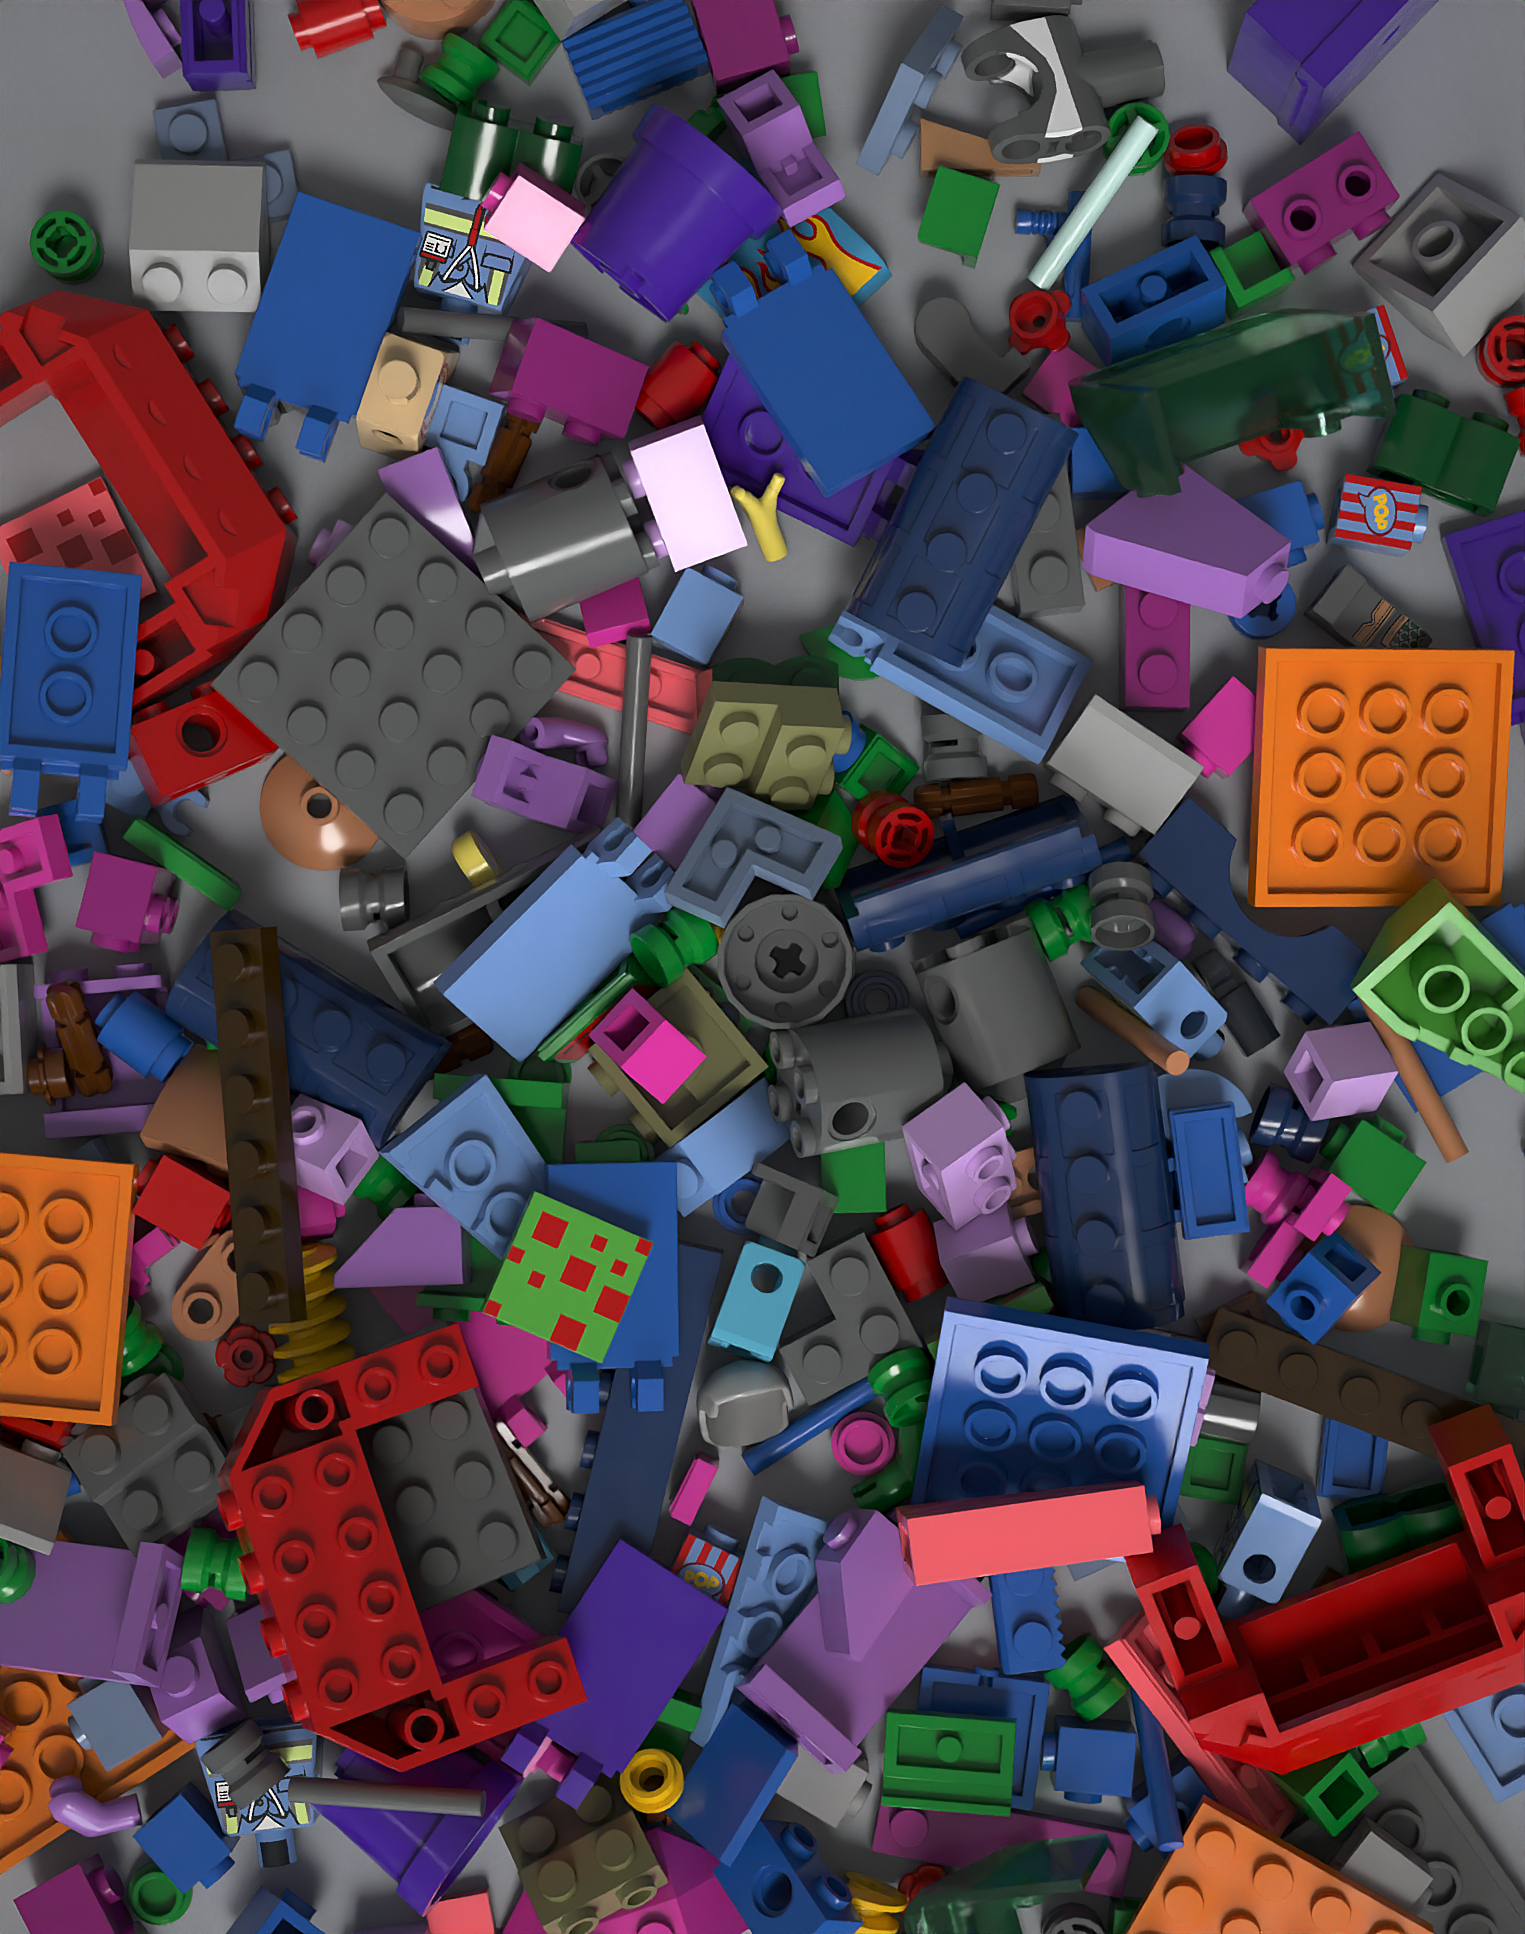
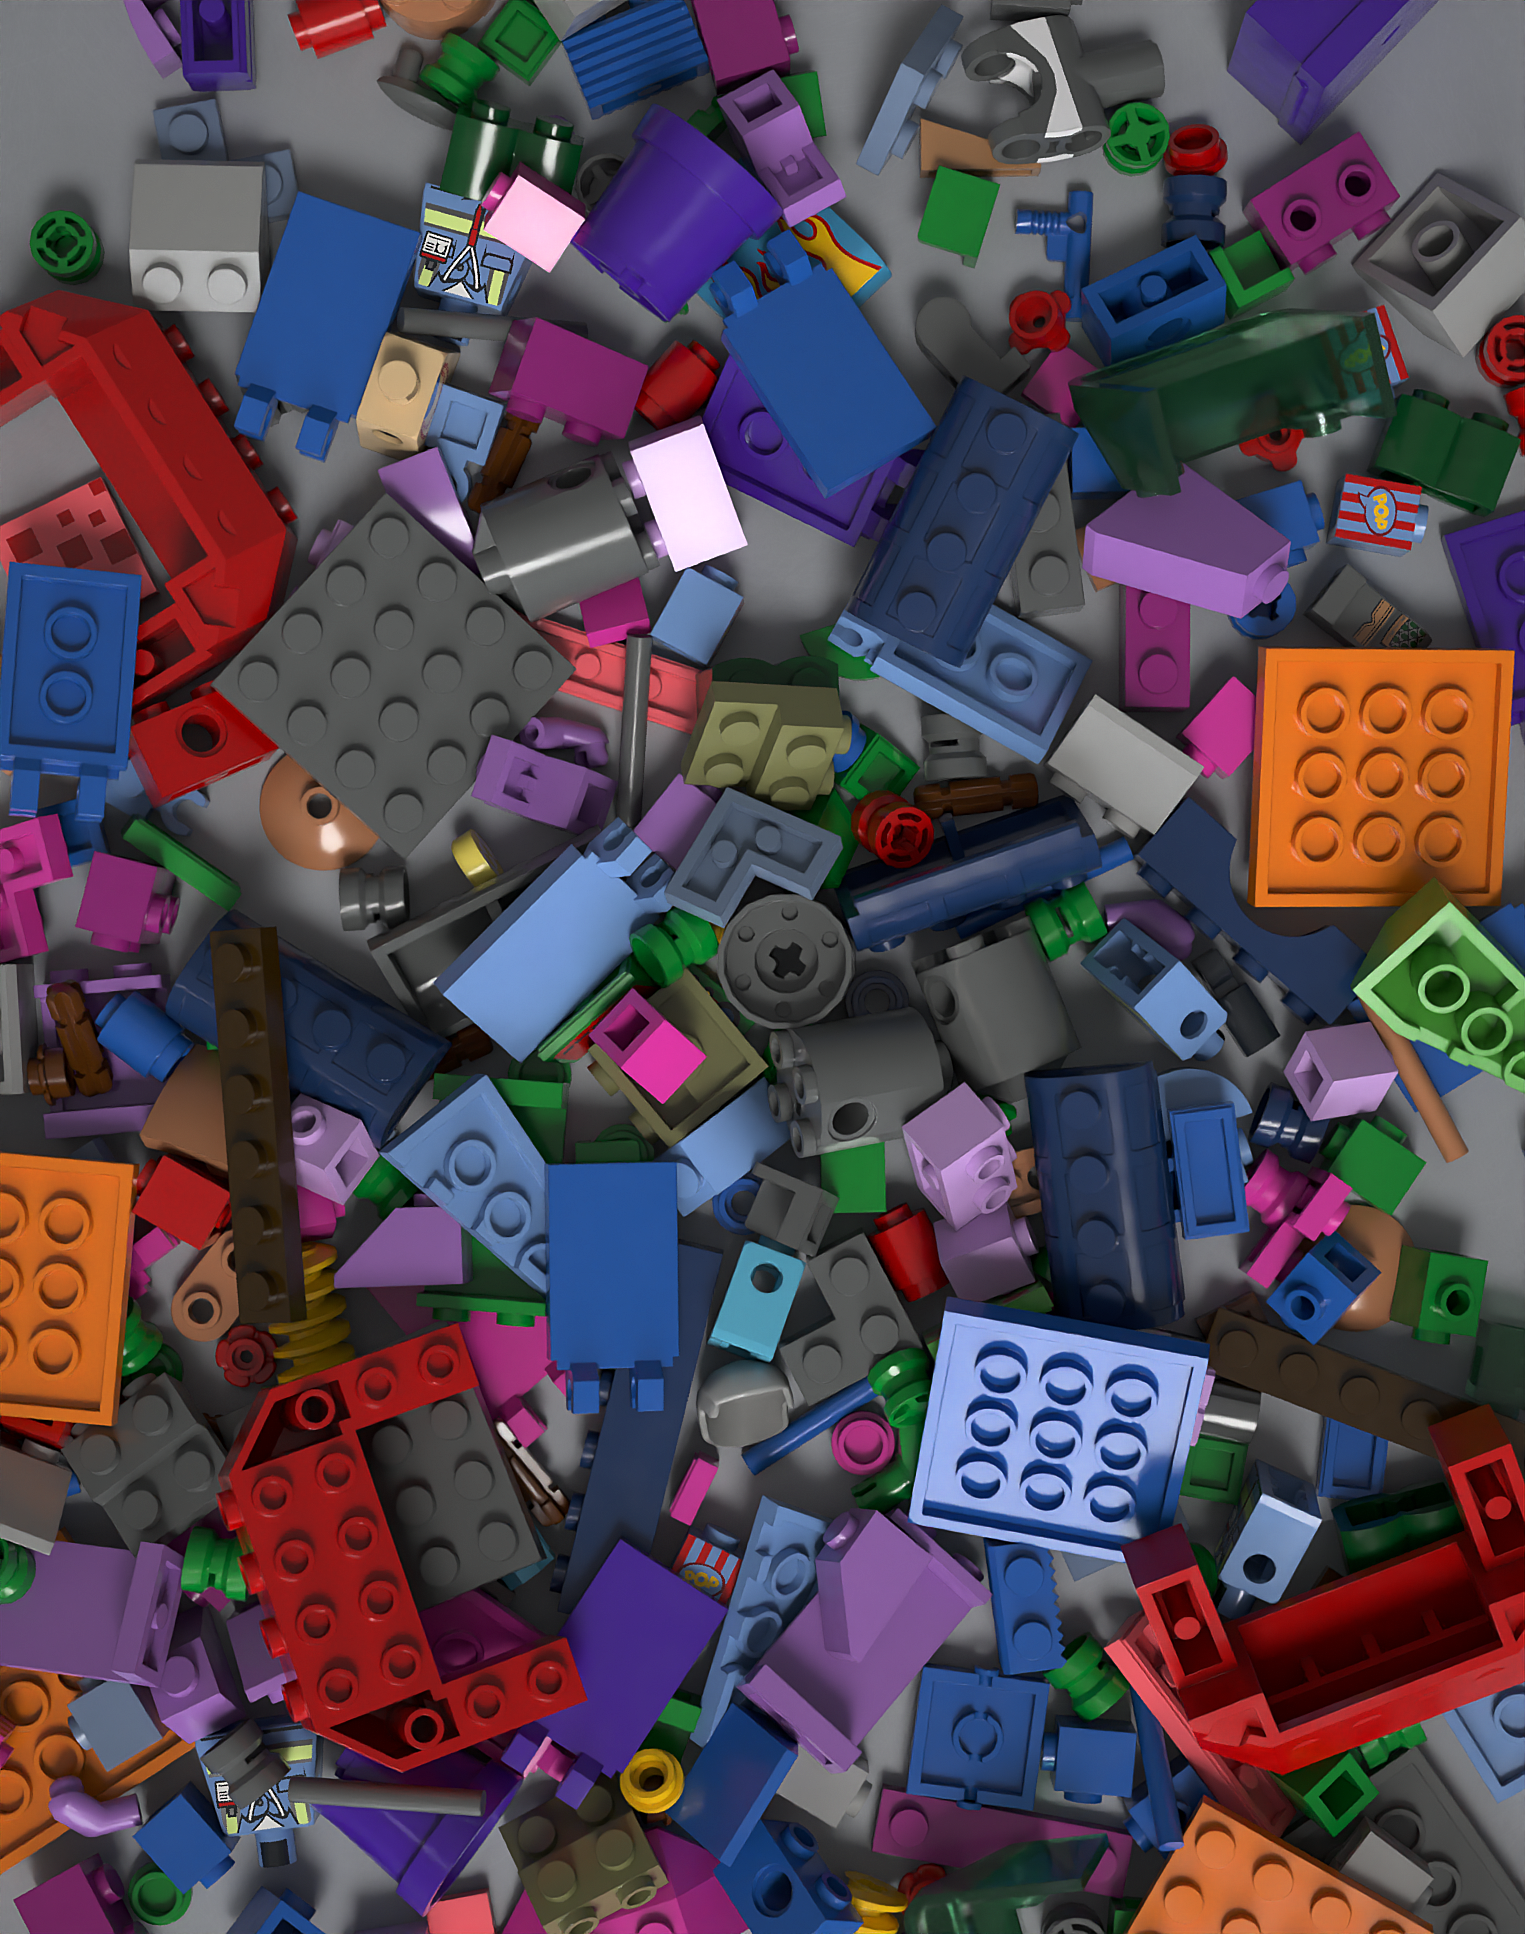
bright green tile [480,1191,654,1364] -> none
light yellow bar [729,473,788,562] -> none
green plate [881,1708,1017,1817] -> none
coral slope [896,1480,1161,1586] -> none
light aqua bar [1027,115,1159,292] -> none
nougat bar [1076,986,1190,1075] -> none
dark grey wheel [1088,861,1156,951] -> none

